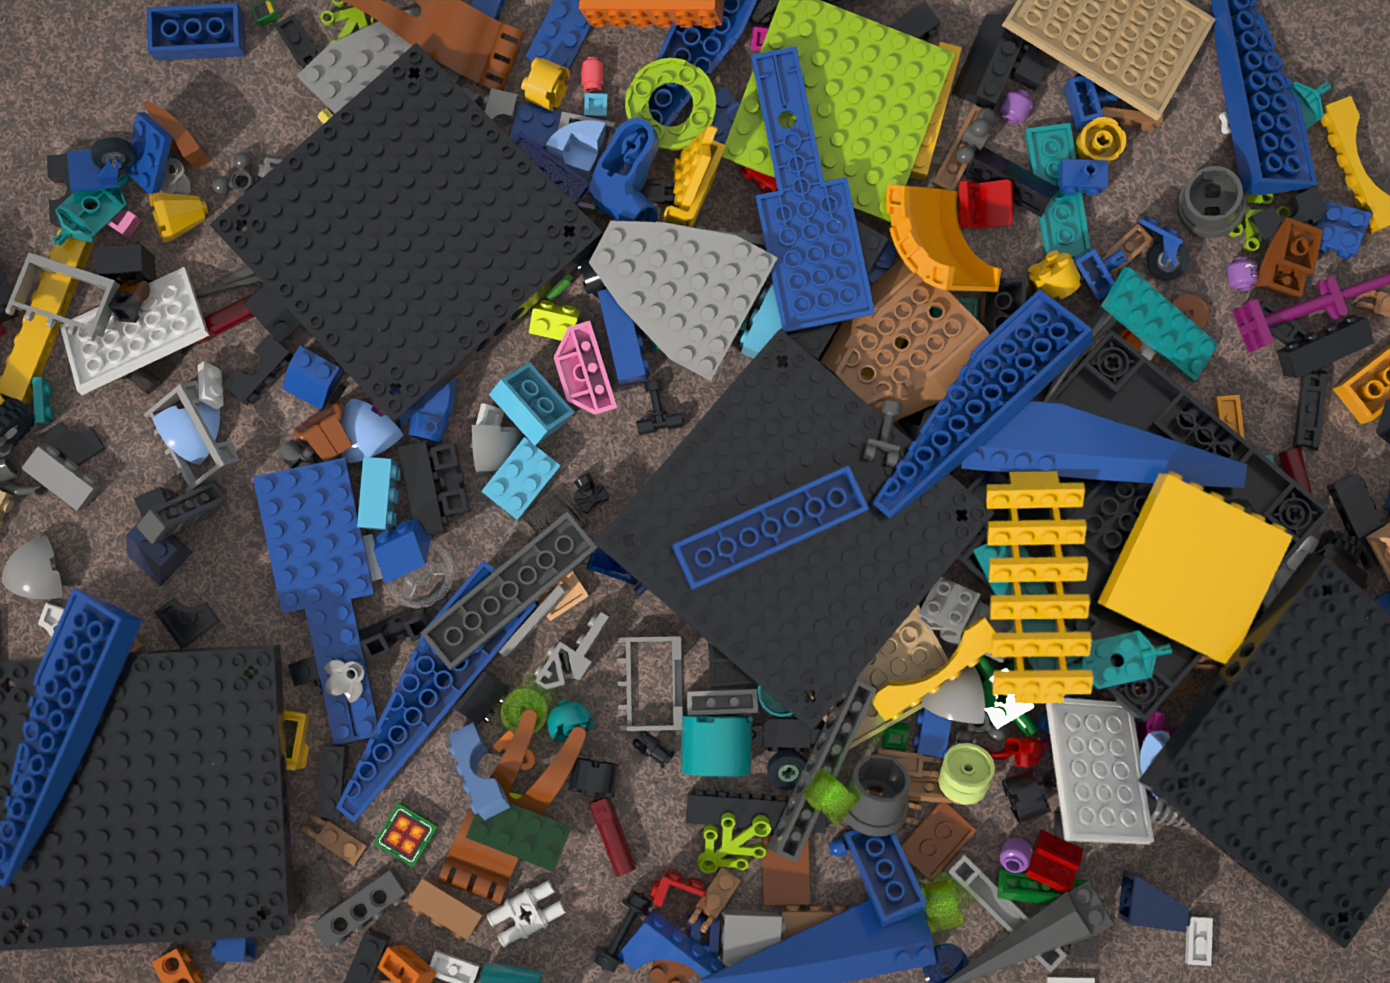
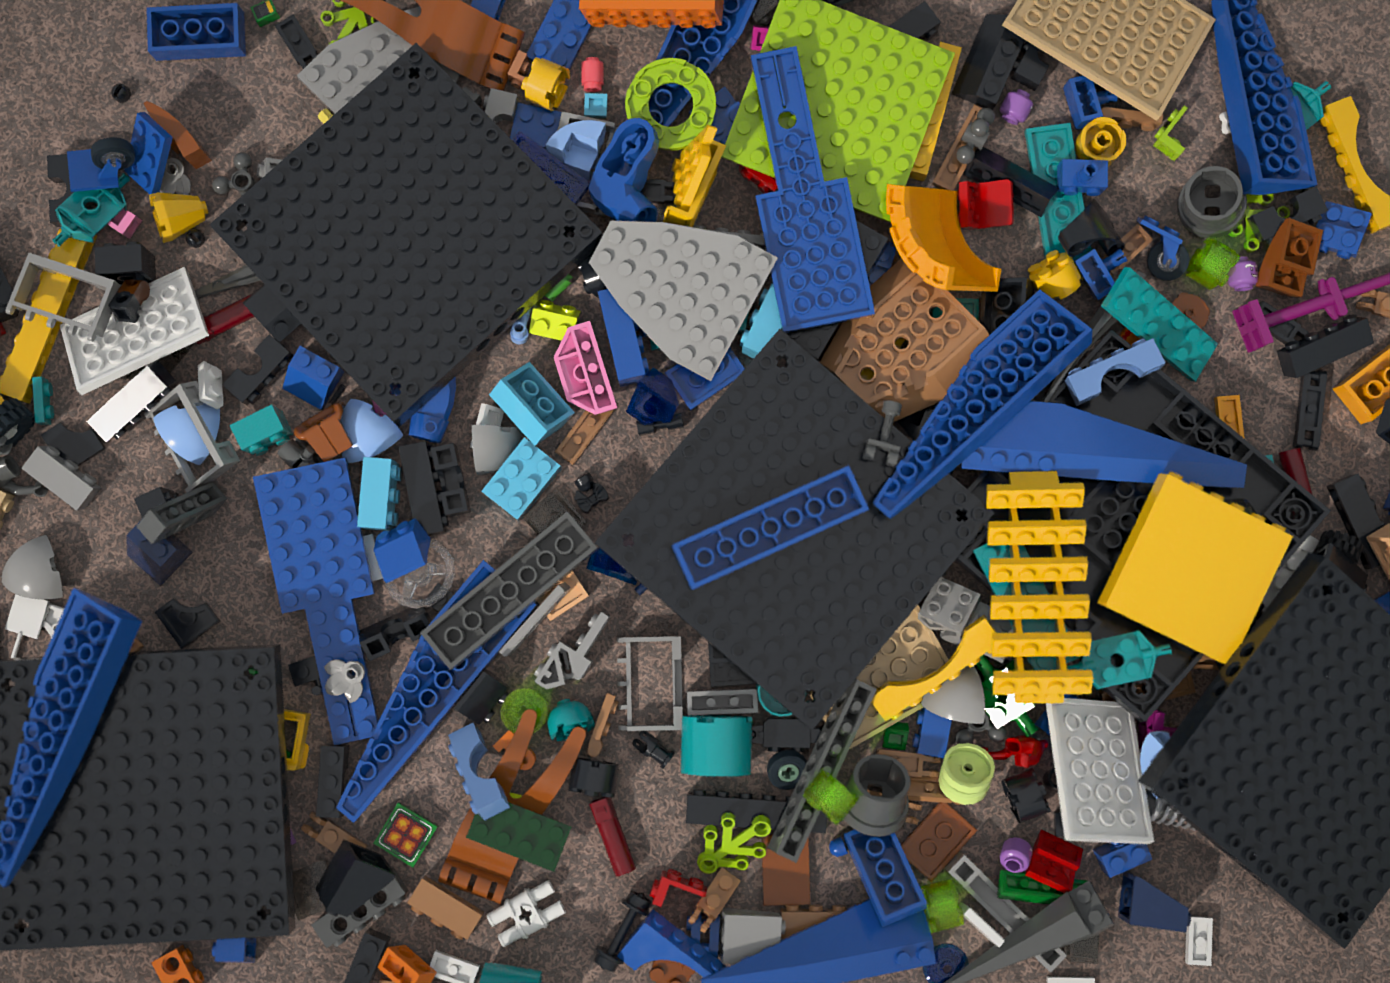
none -> white piece [5,594,50,658]
none -> brick [87,360,176,442]
none -> black hinge [111,84,131,103]
none -> black hinge [185,229,205,248]
none -> teal brick [229,404,294,456]
none -> black slope [315,840,396,917]
none -> nougat bracket [508,50,530,90]
none -> light blue brick [510,306,534,344]
none -> medium nougat tile [555,410,614,465]
none -> medium nougat hinge [587,692,619,757]
none -> clear blue slope [626,368,679,425]
none -> blue plate [665,347,745,411]
none -> white tile [955,902,1005,947]
none -> black panel [1058,199,1125,256]
none -> medium blue arch [1064,338,1165,406]
none -> blue brick [1093,842,1153,878]
none -> lime bracket [1153,105,1188,161]
none -> clear neon green brick [1185,237,1240,290]

